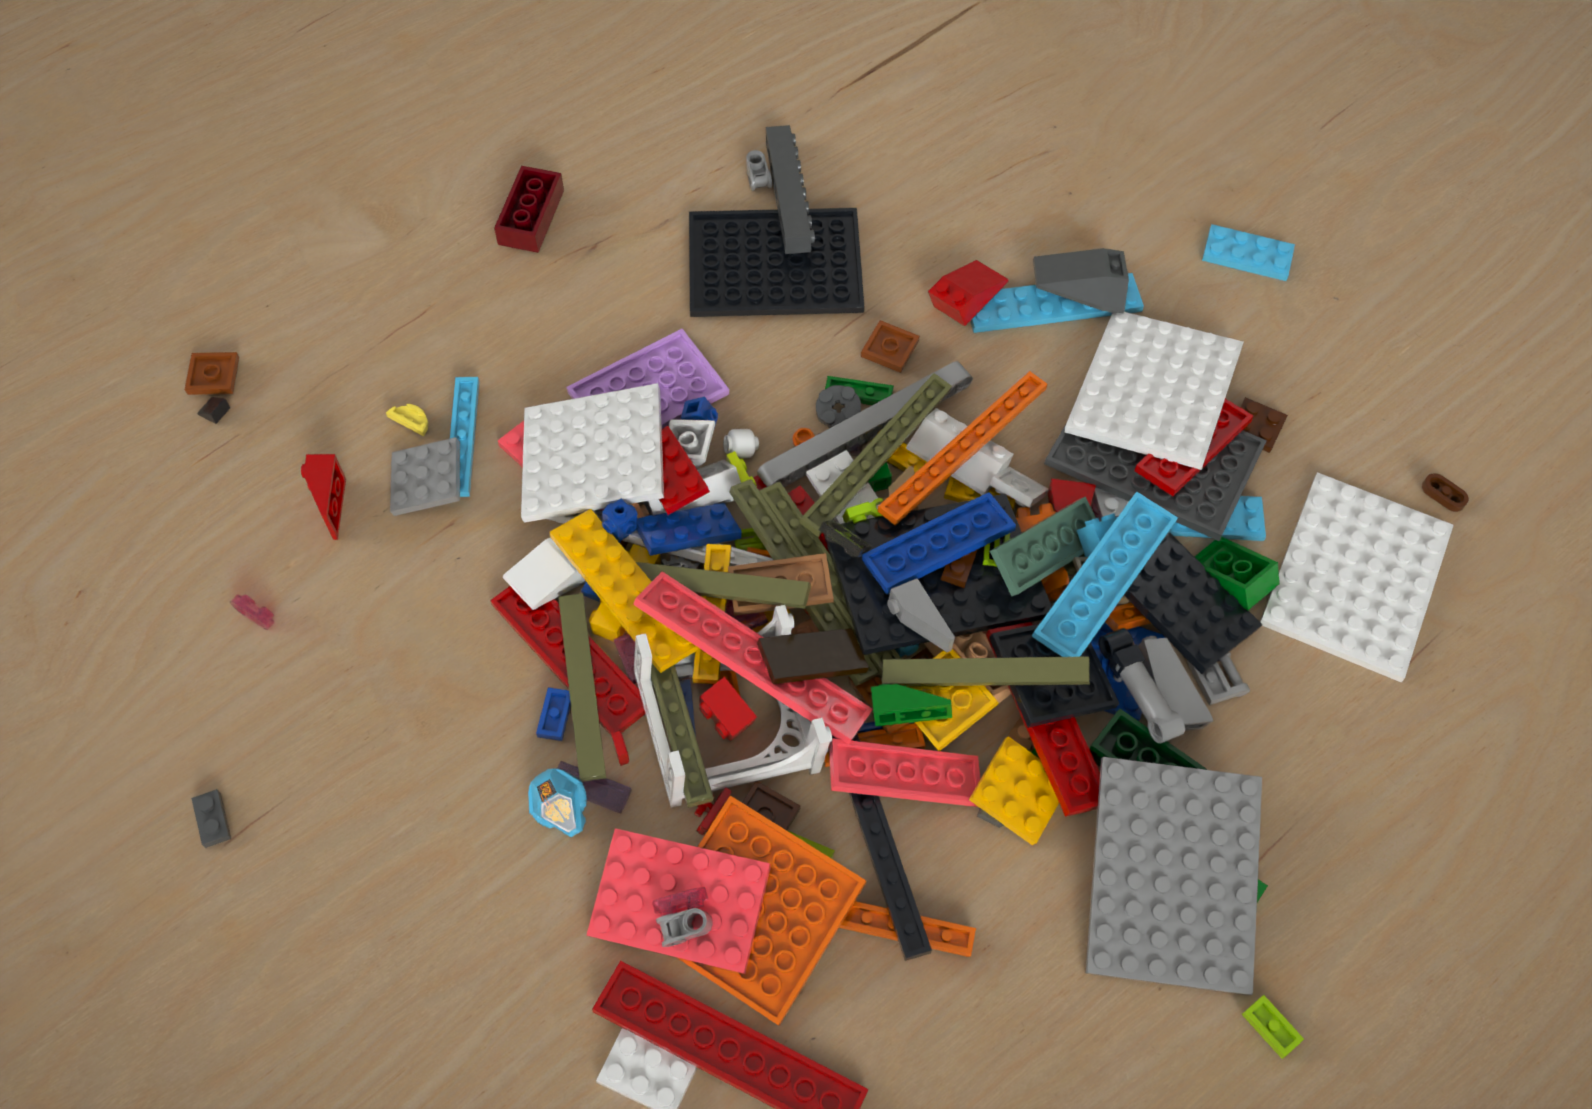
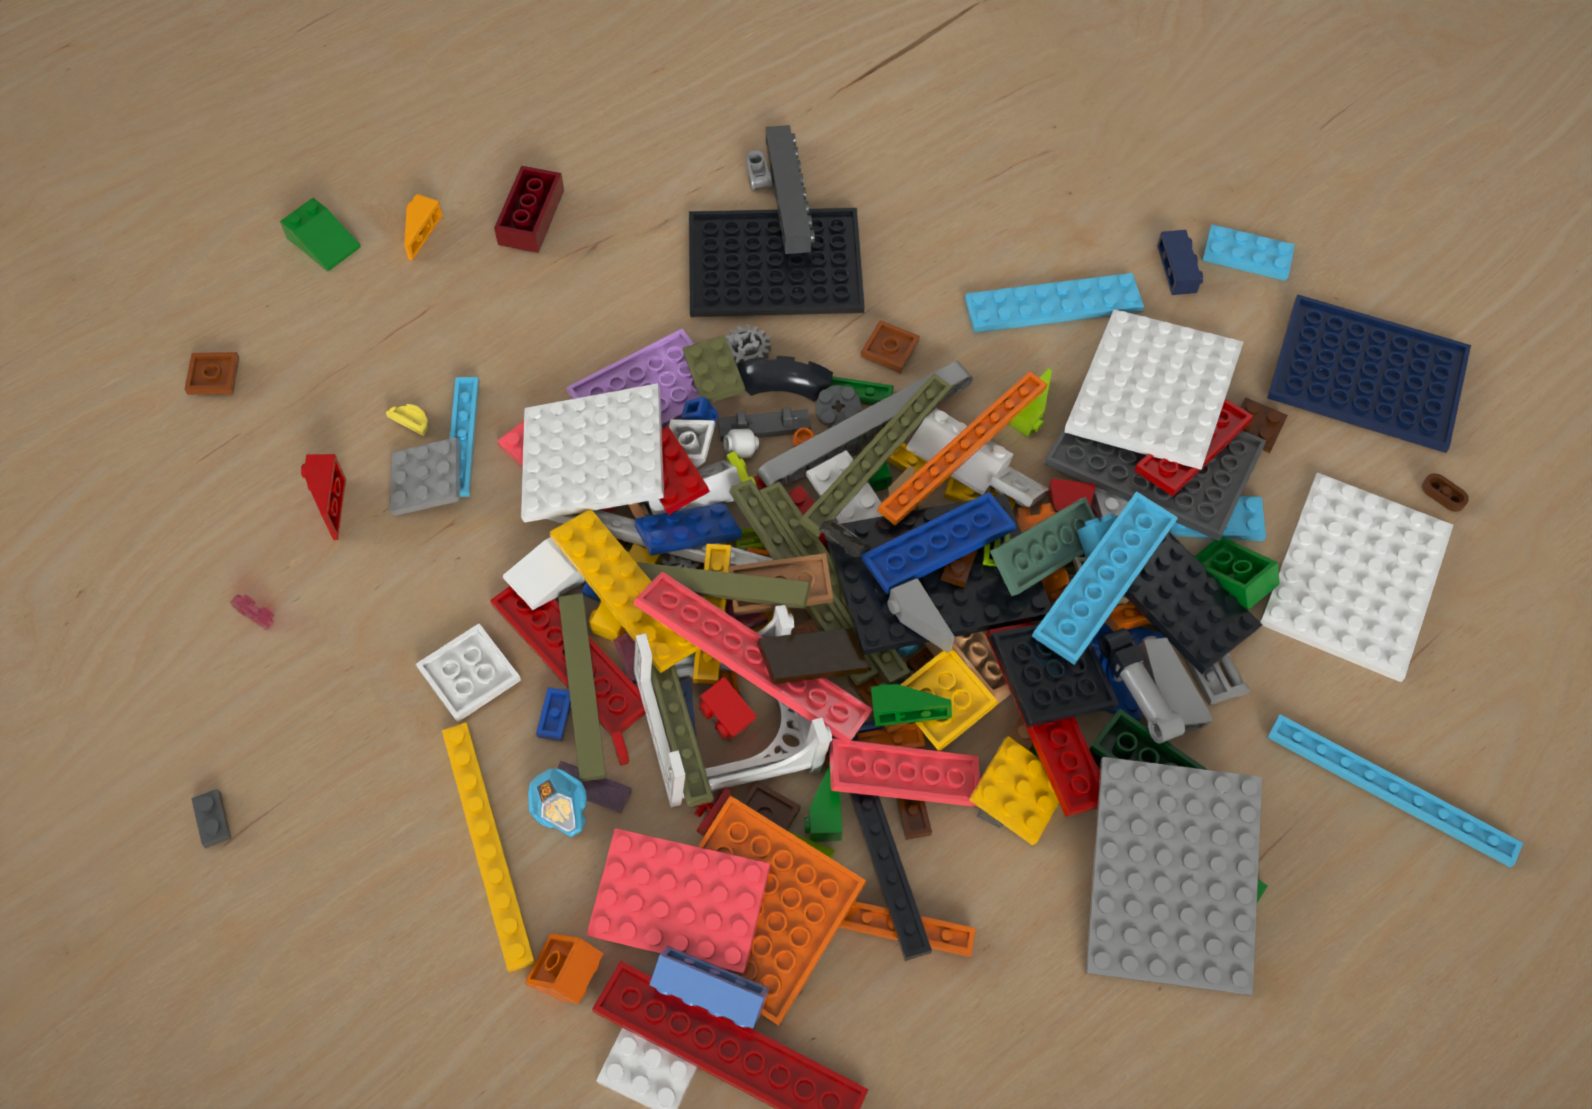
black slope [197,397,230,424] -> none
blue brick [602,498,638,542] -> none
clear pink plate [652,887,708,917] -> none
light grey piece [656,908,713,947] -> none
lime plate [842,498,883,524] -> none
olive tile [882,657,1090,686] -> none
red slope [928,260,1009,326] -> none
dark grey wedge [1033,248,1129,313] -> none
lime plate [1242,995,1304,1059] -> none
none -> green slope [280,197,361,271]
none -> light orange slope [404,194,443,260]
none -> white plate [416,624,521,723]
none -> yellow plate [442,722,535,972]
none -> orange slope [525,933,604,1004]
none -> medium blue brick [650,946,770,1028]
none -> olive plate [682,335,745,403]
none -> dark grey hinge [718,408,811,442]
none -> light grey gear [725,324,771,368]
none -> black brick [738,356,833,402]
none -> green slope [804,764,842,842]
none -> reddish brown plate [896,798,932,840]
none -> lime slope [1008,368,1052,438]
none -> dark blue brick [1157,230,1203,295]
none -> dark blue plate [1267,294,1471,453]
none -> medium azure plate [1267,714,1523,868]

